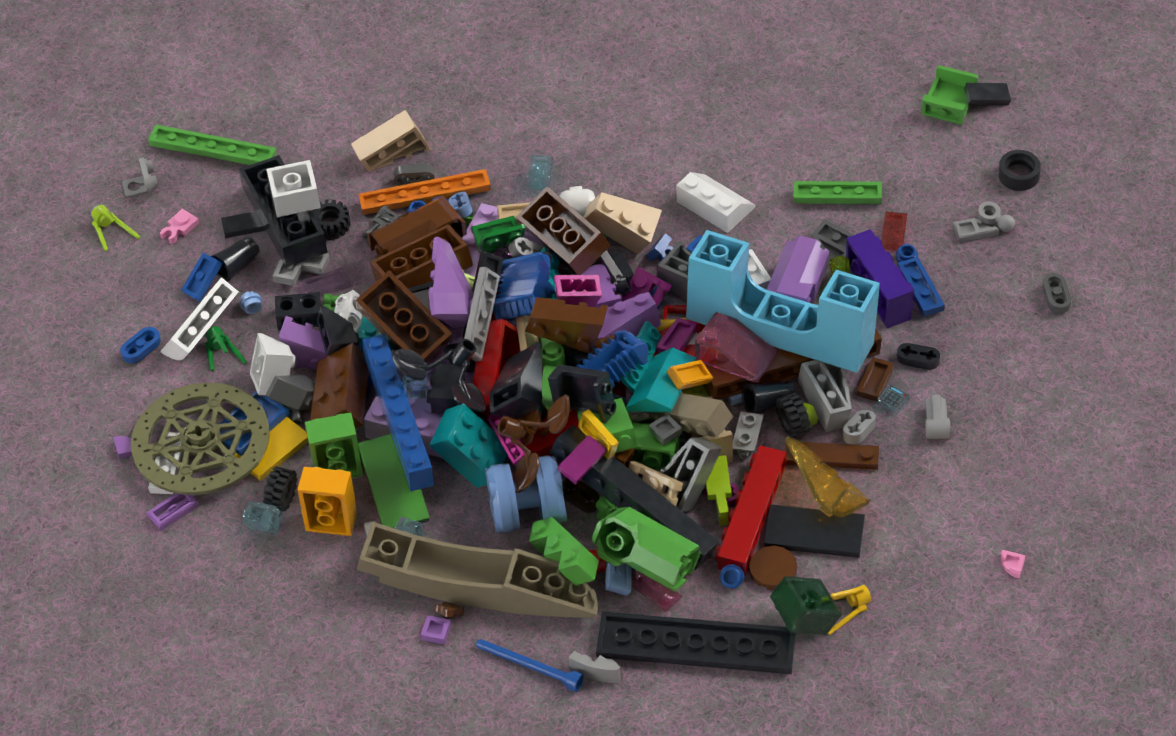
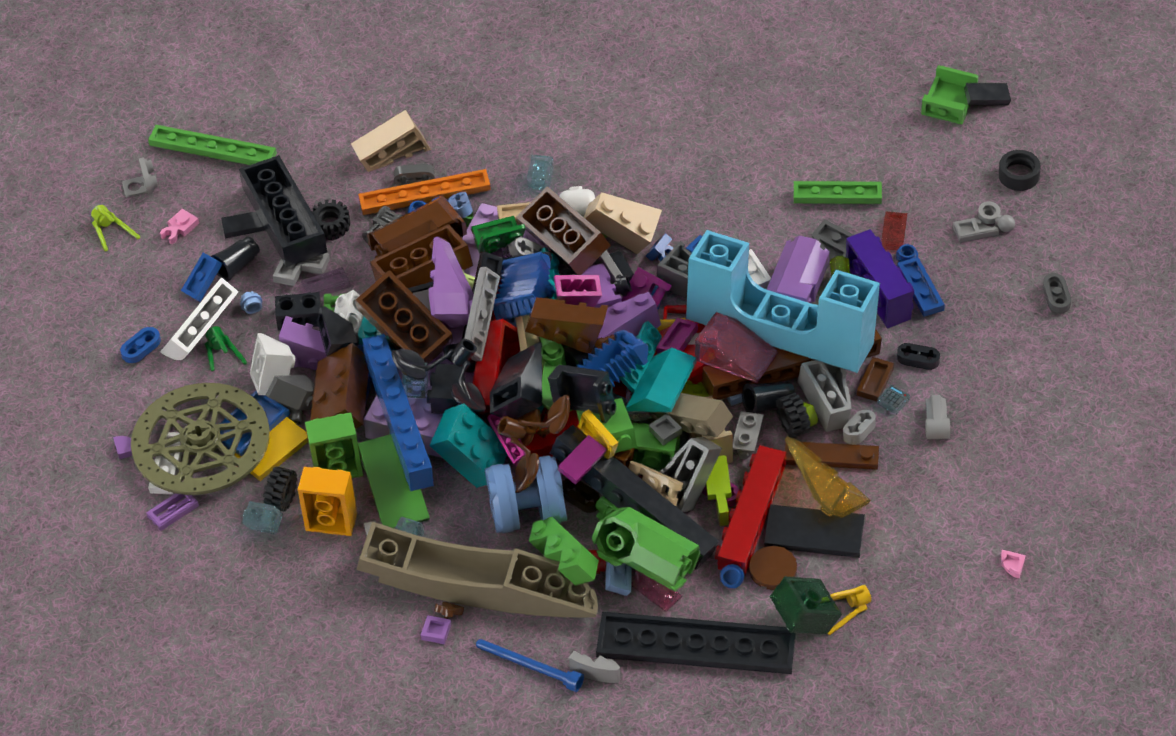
white brick [267,160,321,217] -> none
light orange tile [666,360,713,390] -> none
white slope [676,172,755,233] -> none

